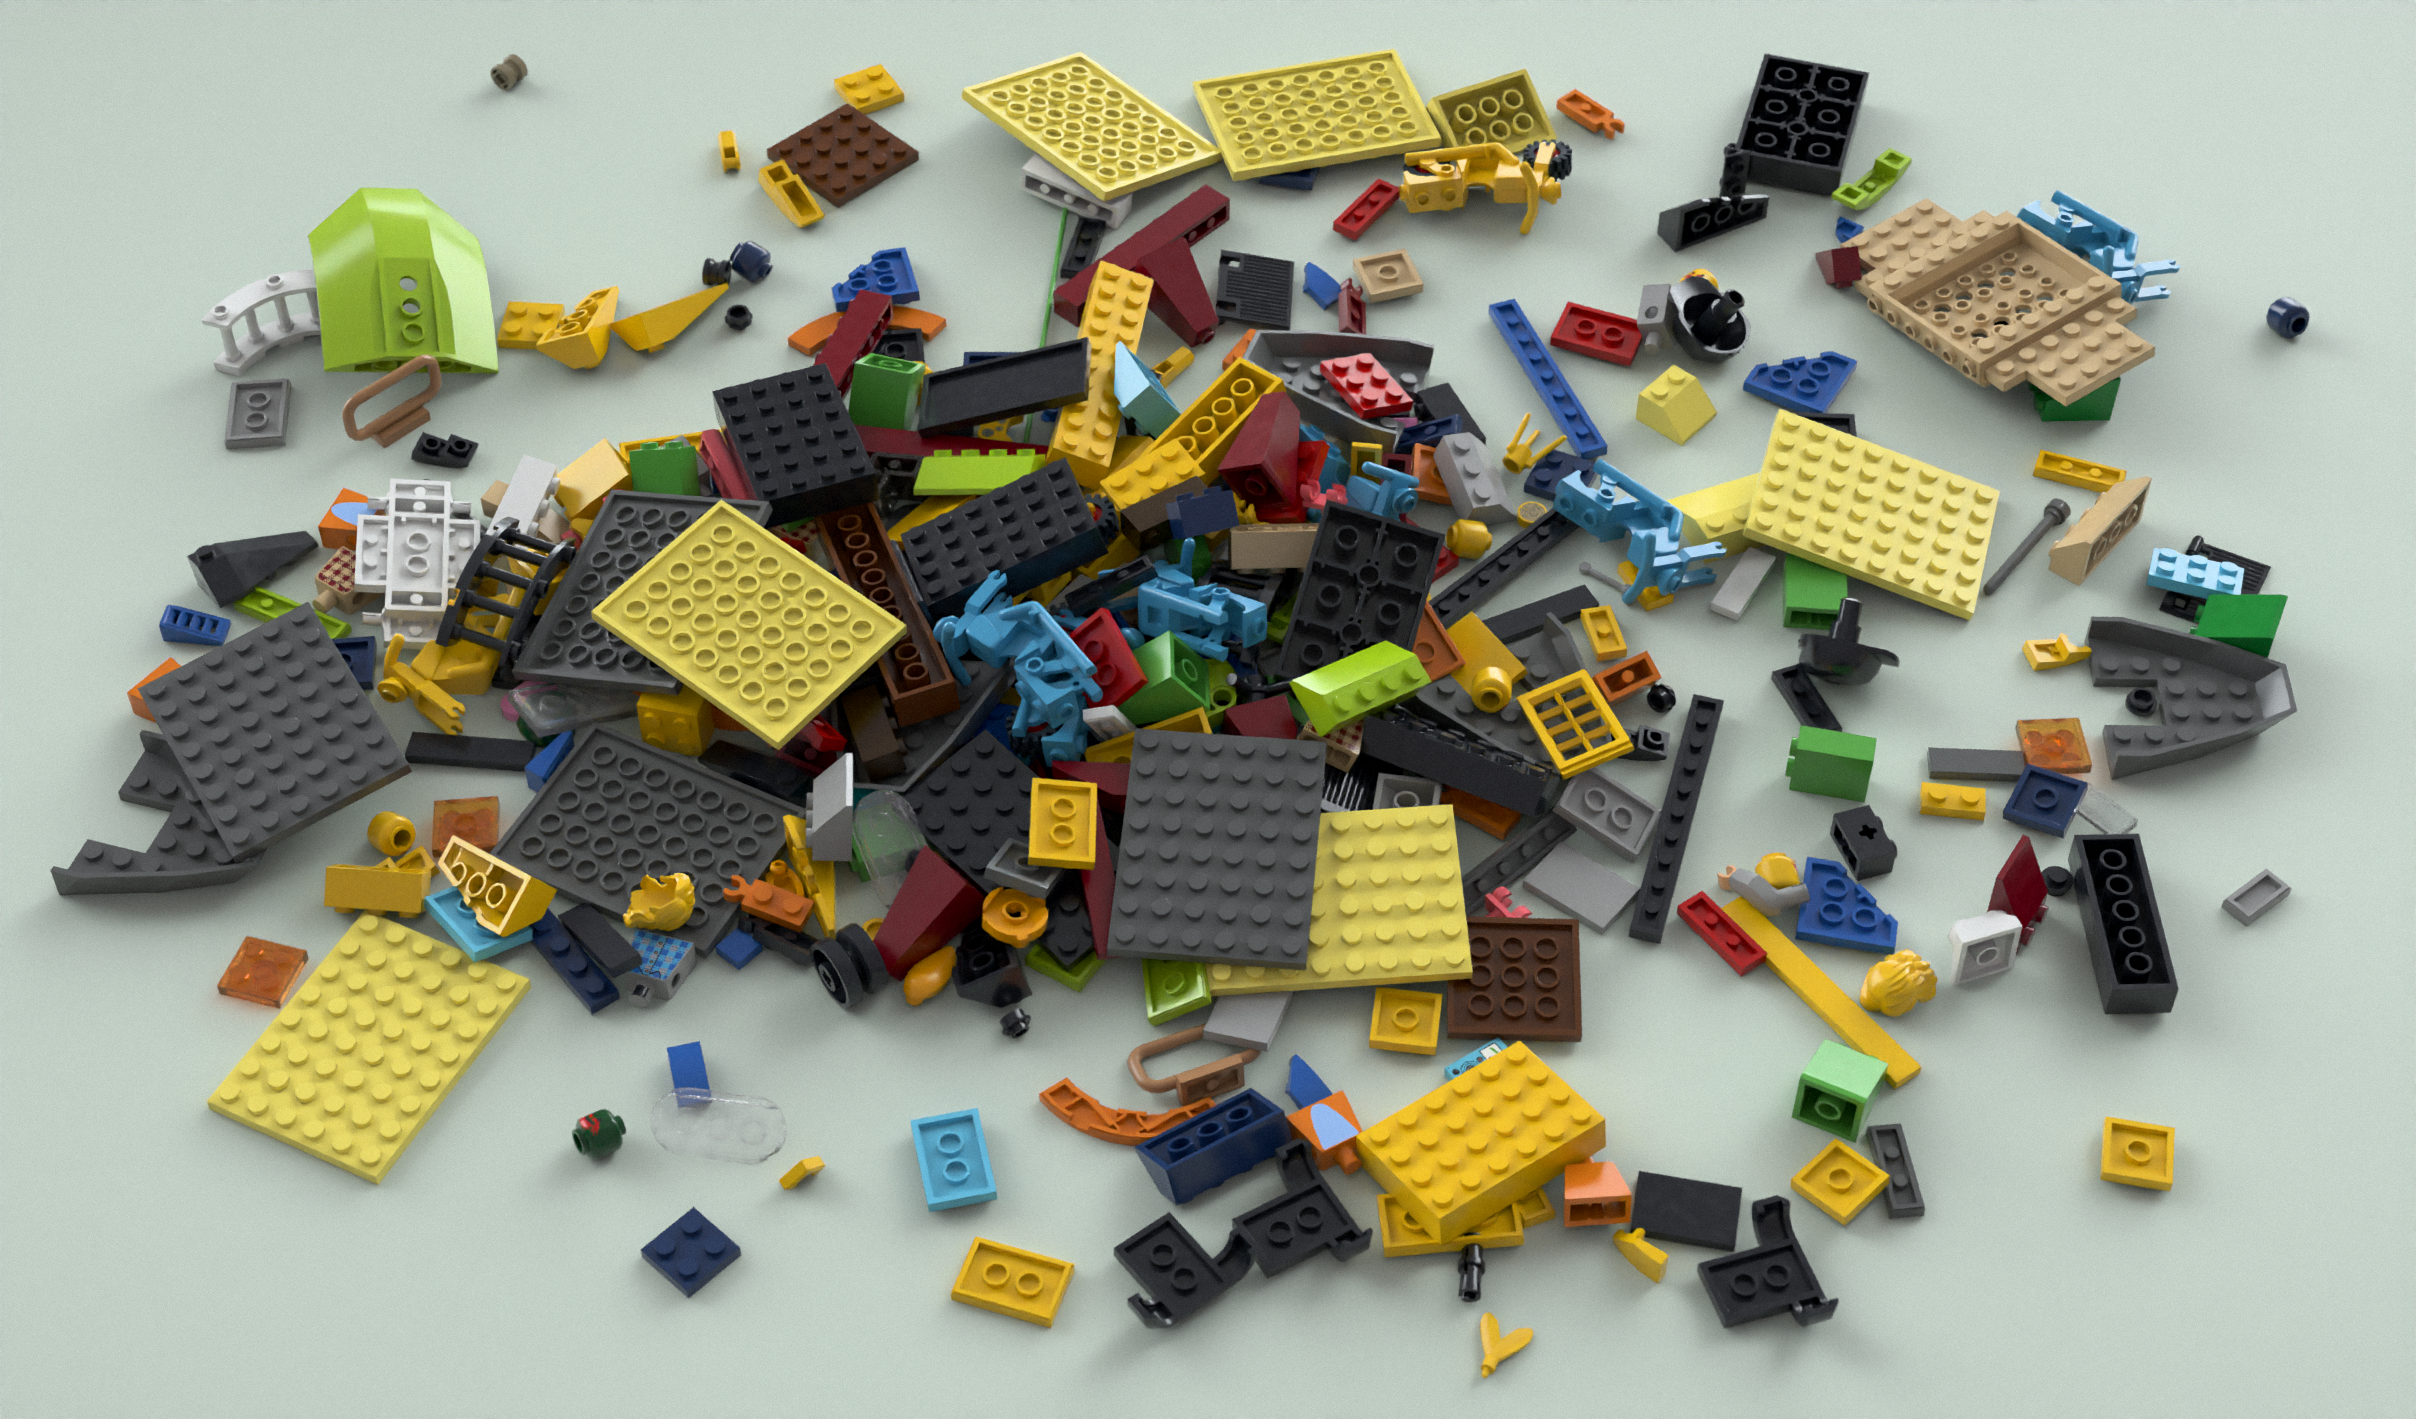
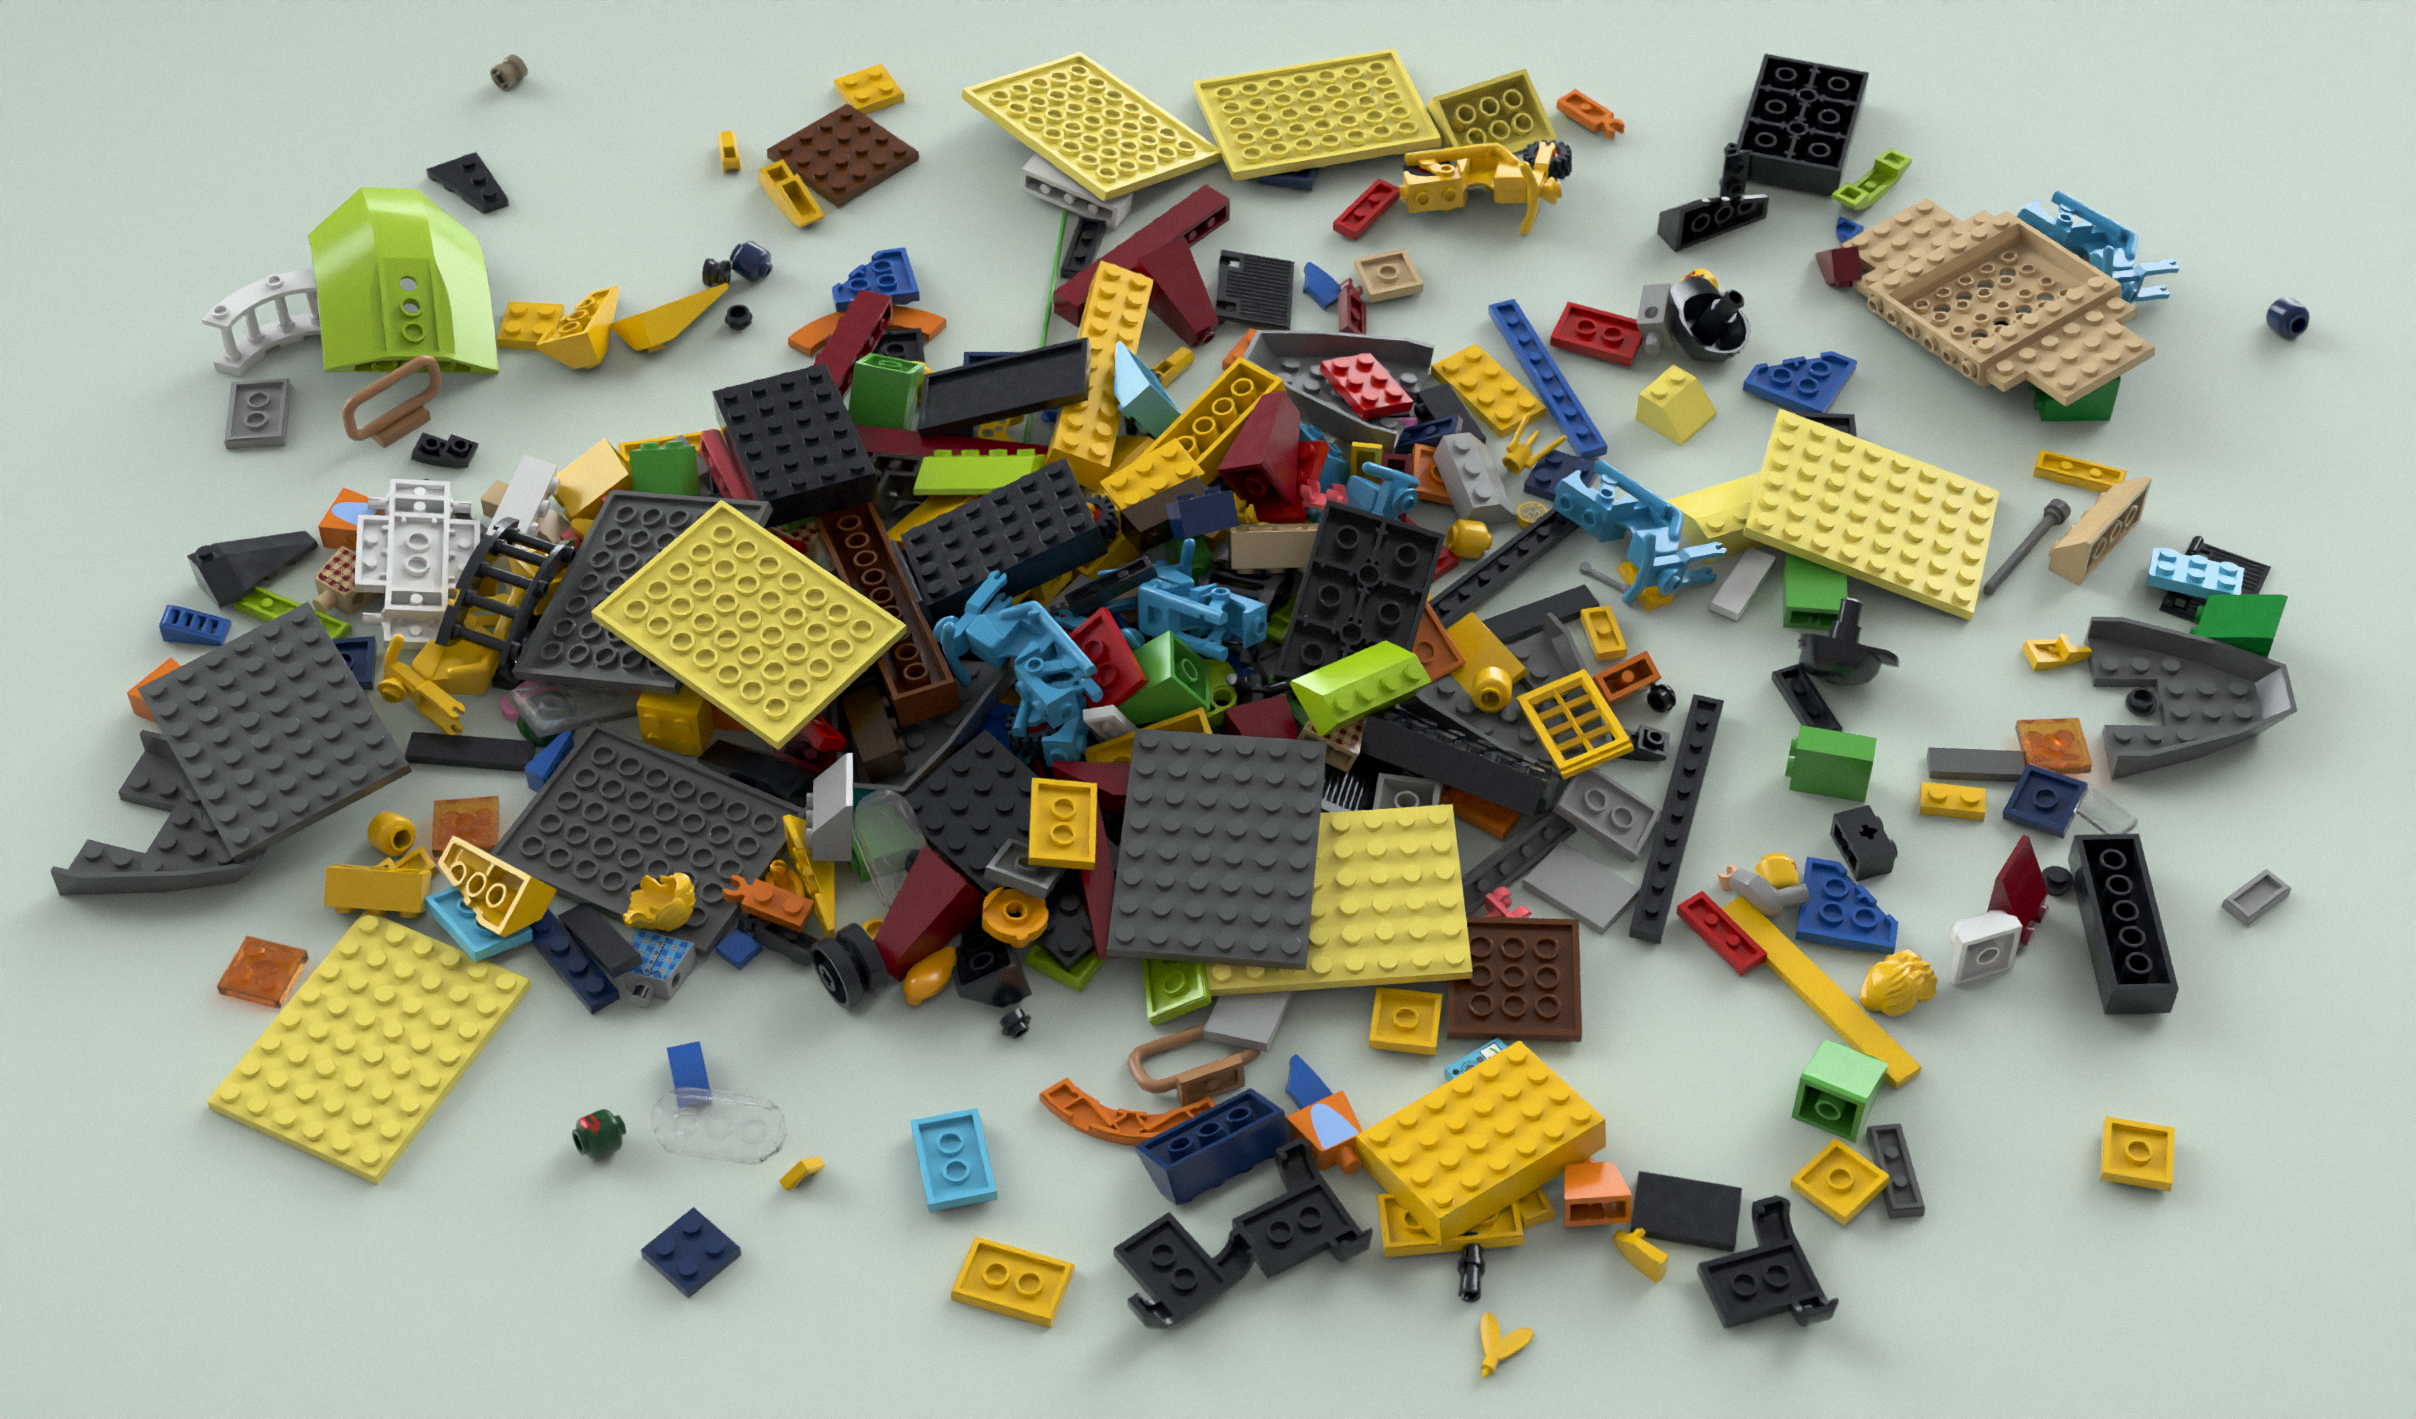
none -> black wing [426,152,509,214]
none -> yellow plate [1431,343,1547,439]

